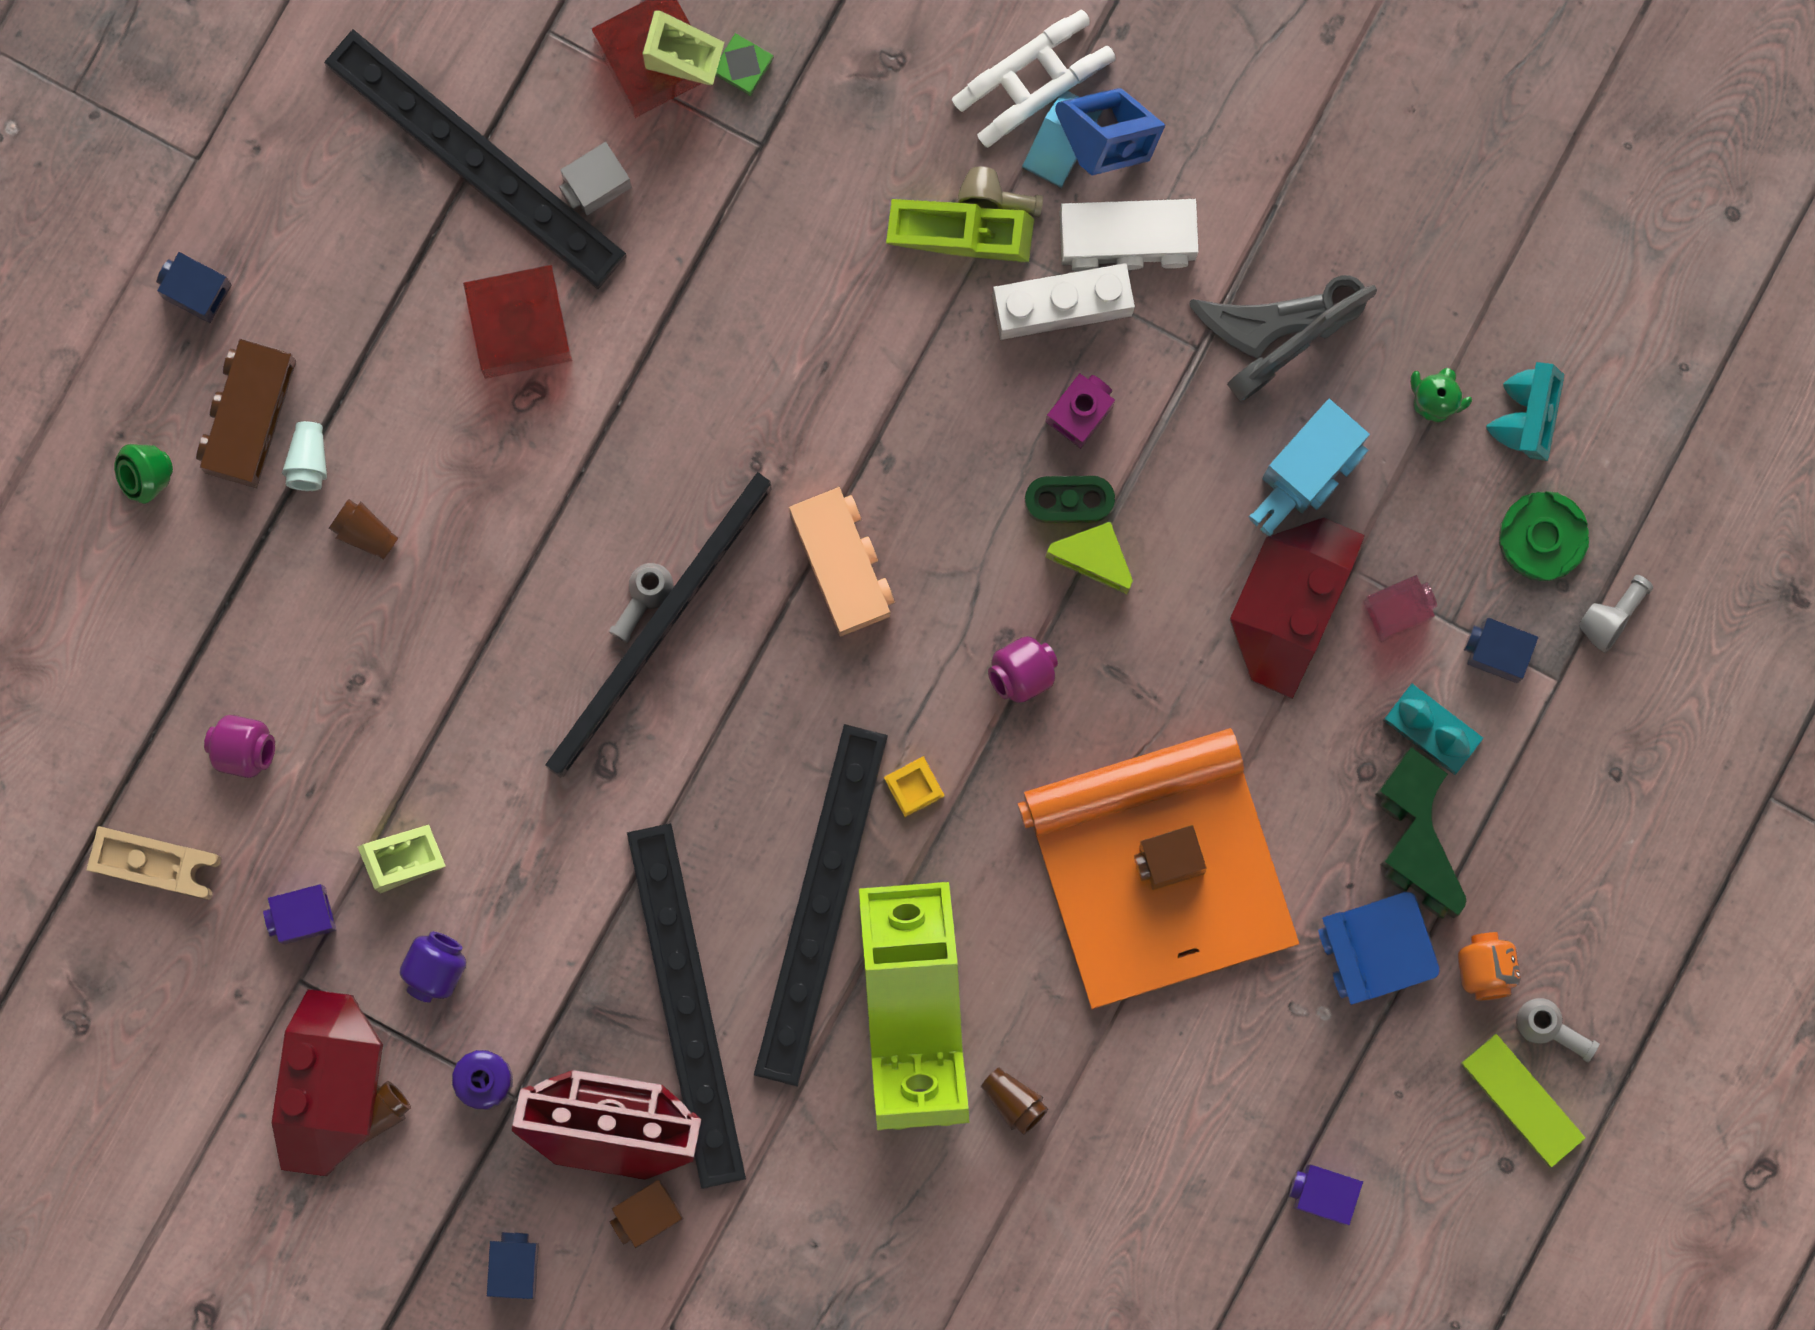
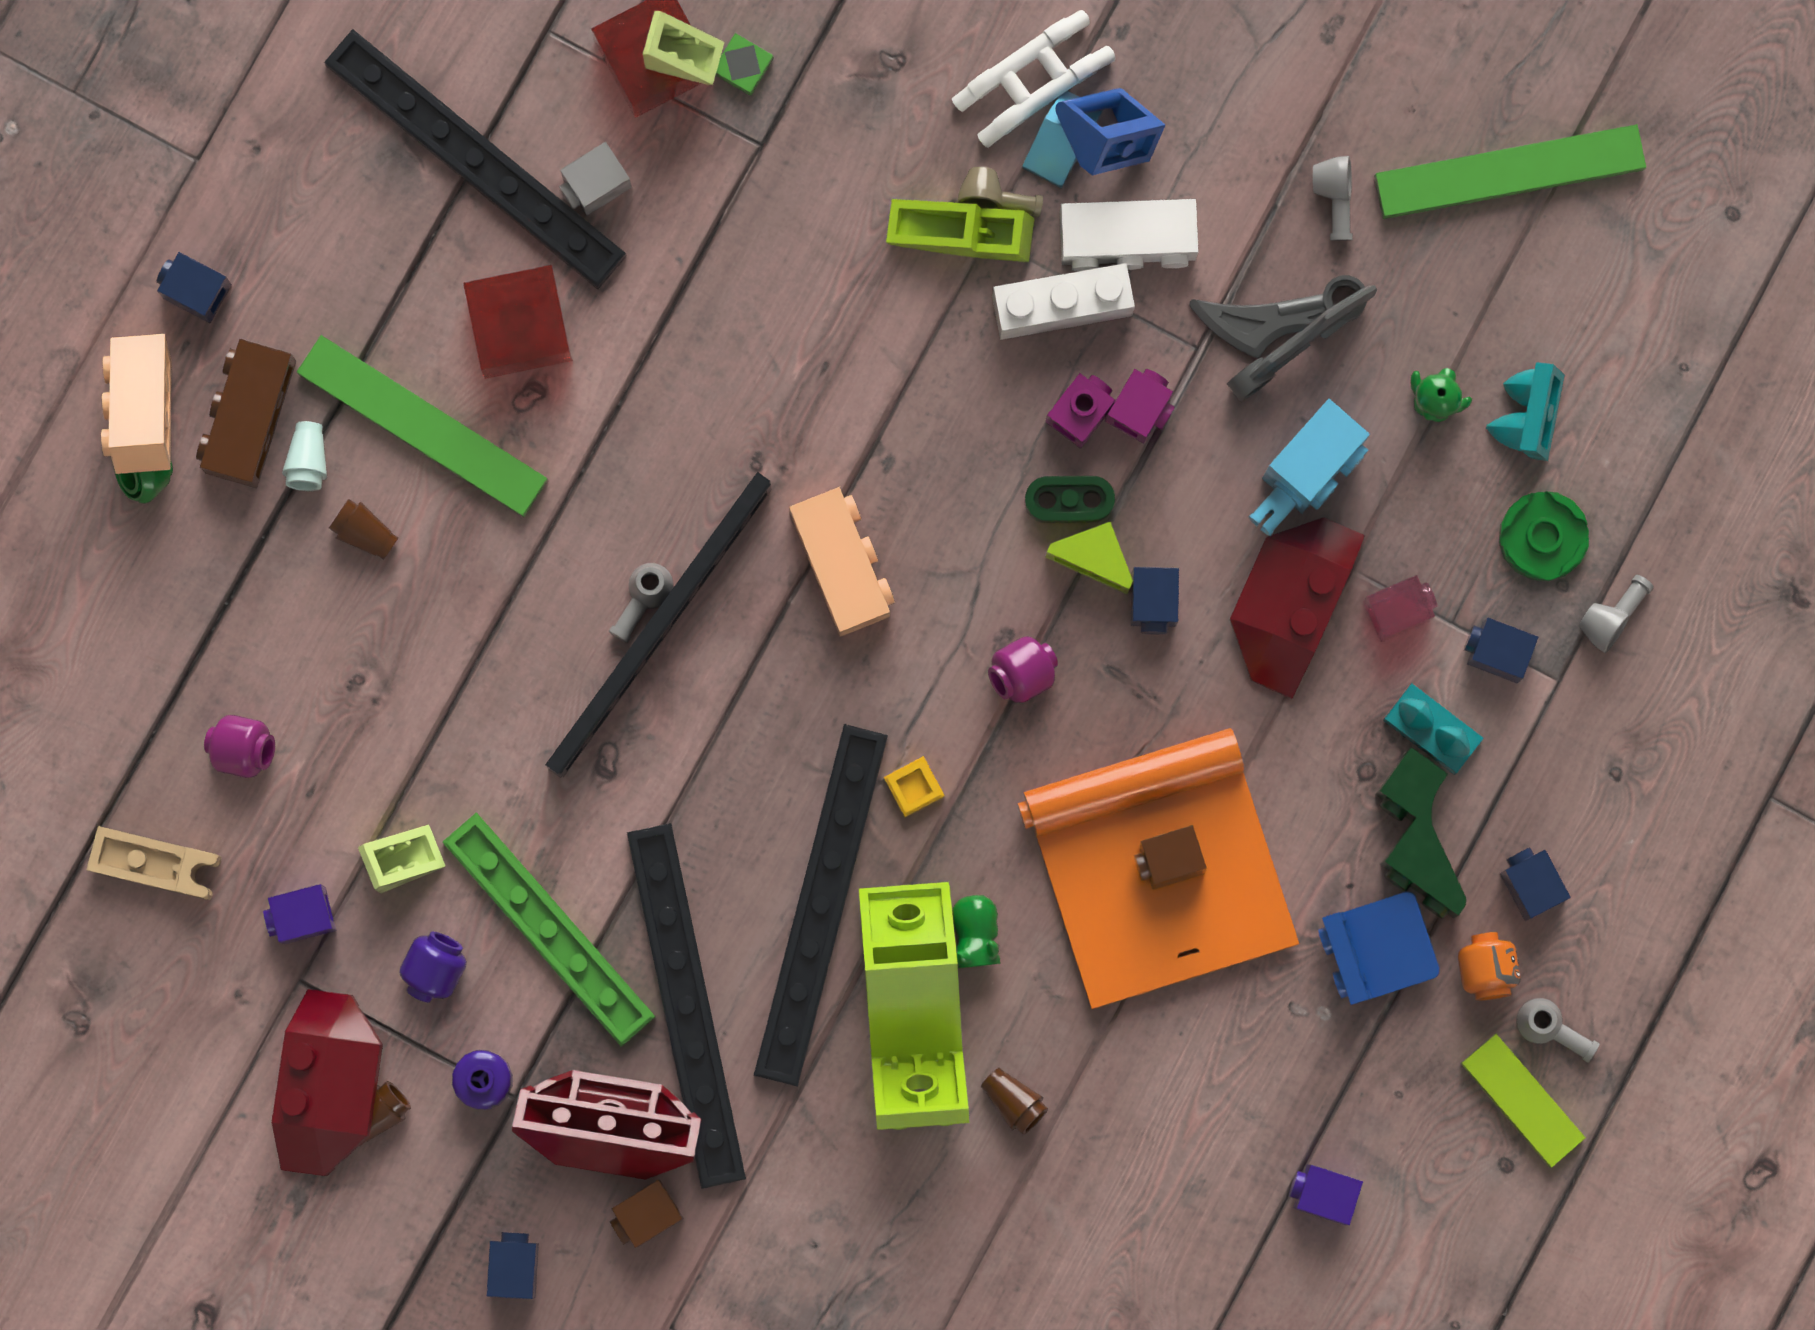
none -> light nougat brick [101,334,171,474]
none -> bright green tile [297,335,548,518]
none -> bright green tile [443,812,656,1047]
none -> green animal [952,895,1001,969]
none -> magenta brick [1105,369,1175,444]
none -> dark blue brick [1131,567,1179,635]
none -> light grey bar [1313,156,1353,241]
none -> bright green tile [1374,124,1646,219]
none -> dark blue brick [1500,847,1571,921]

